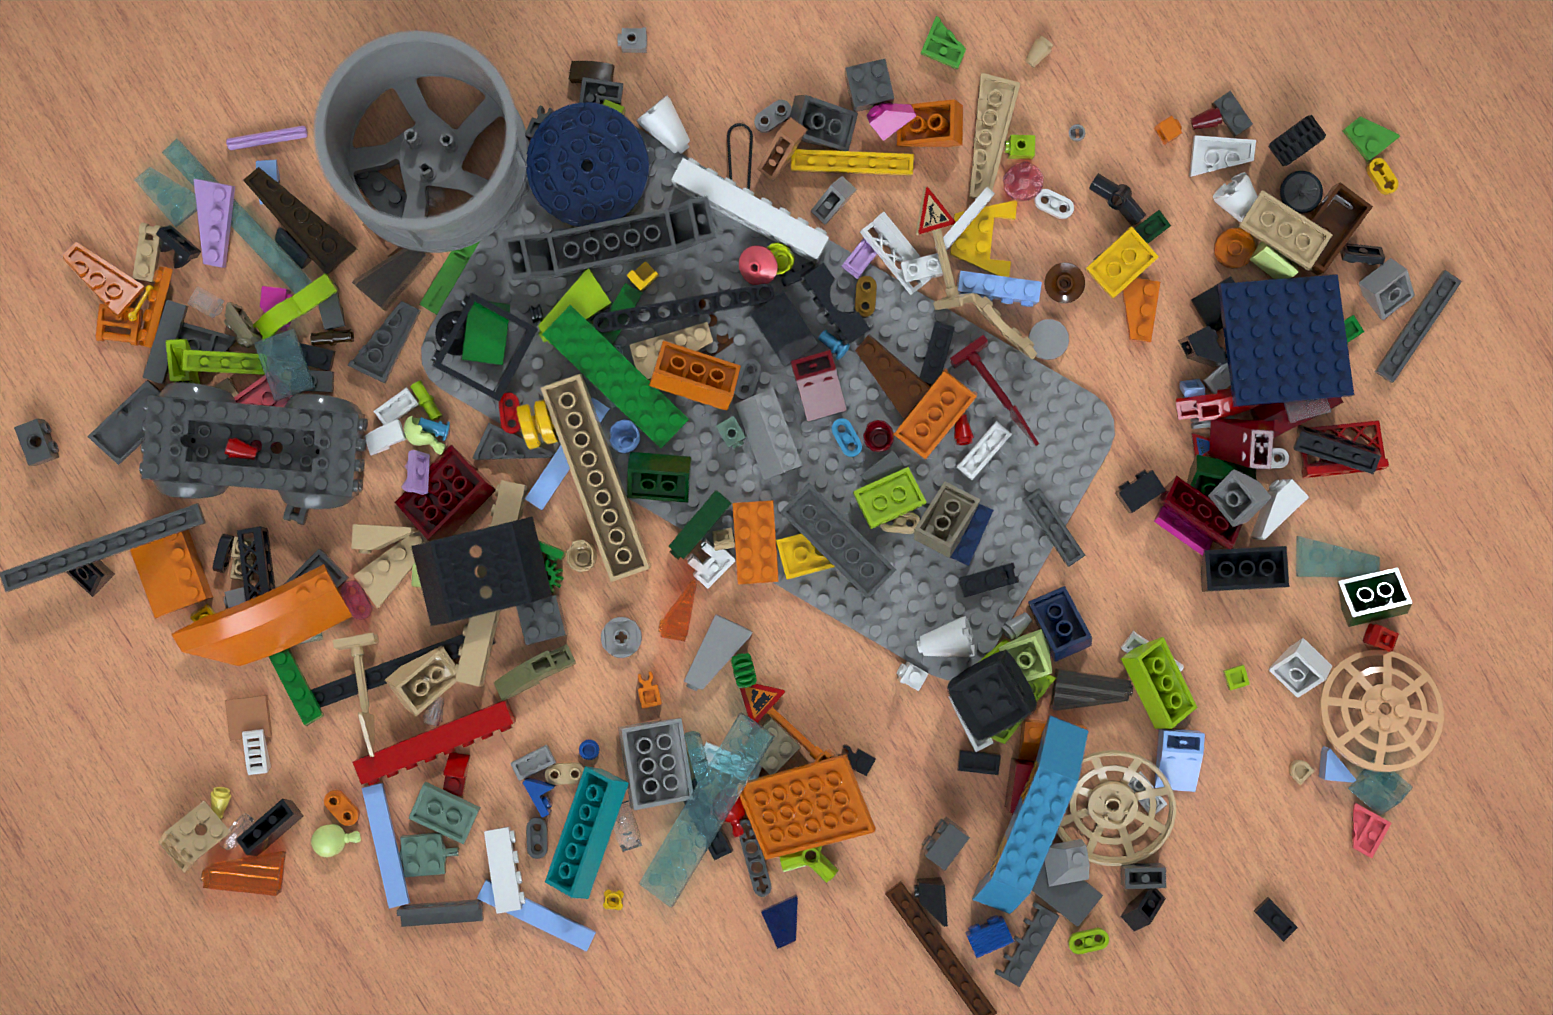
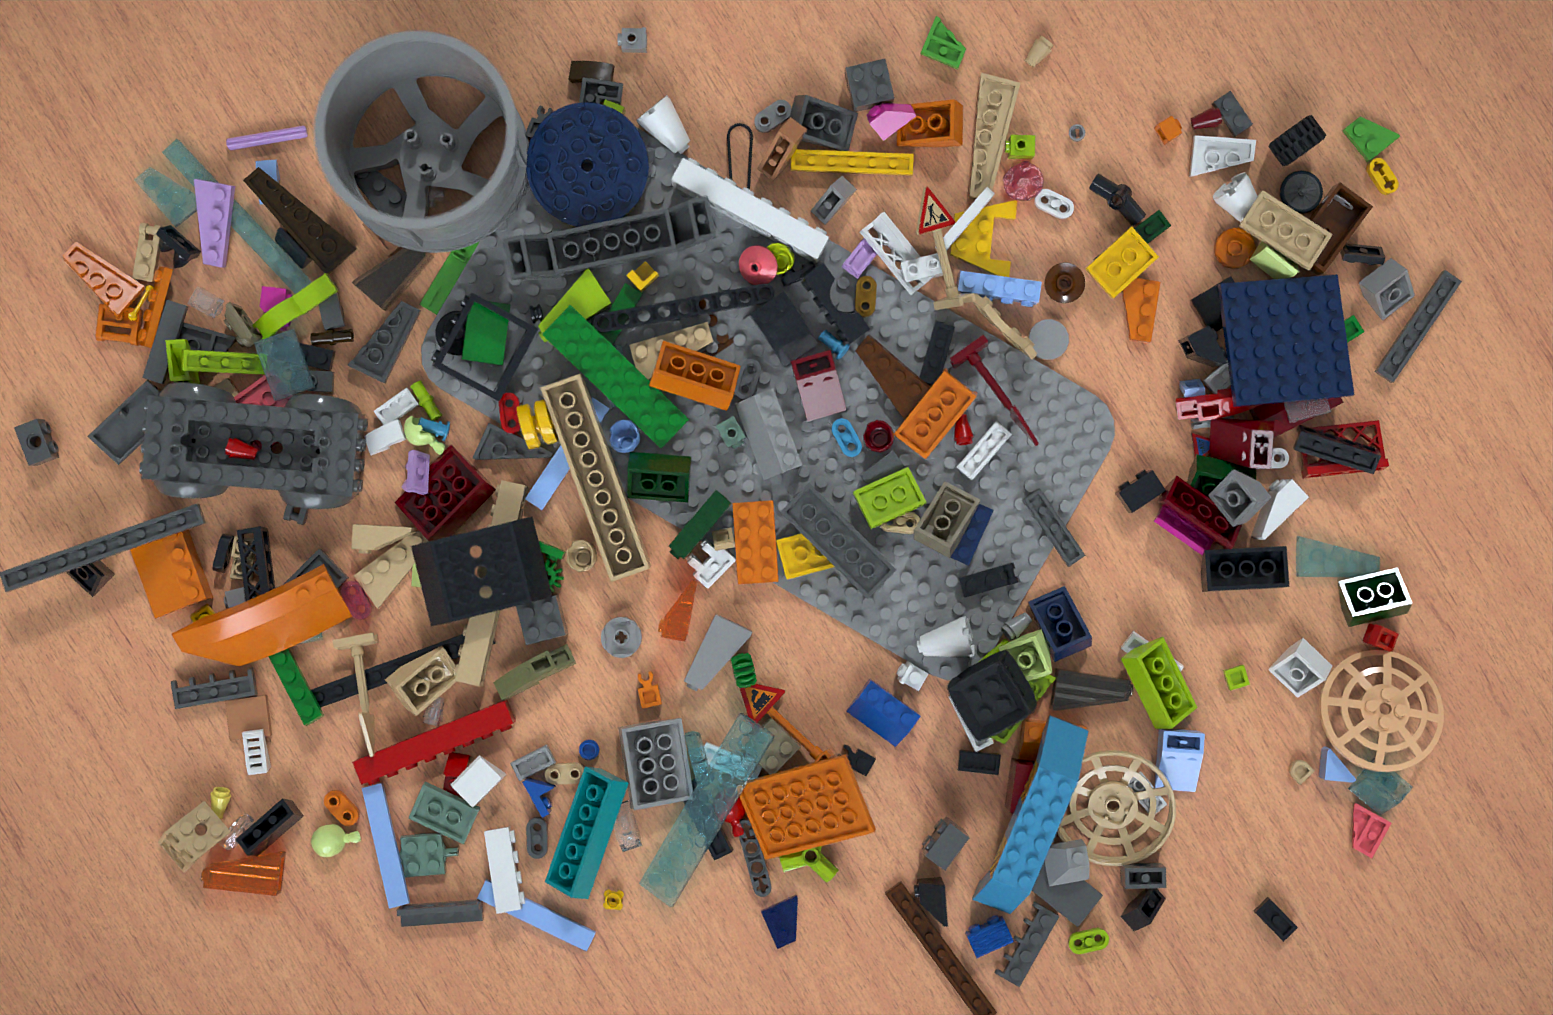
none -> dark grey hinge [171,667,258,709]
none -> white slope [451,755,506,808]
none -> blue slope [846,678,921,747]

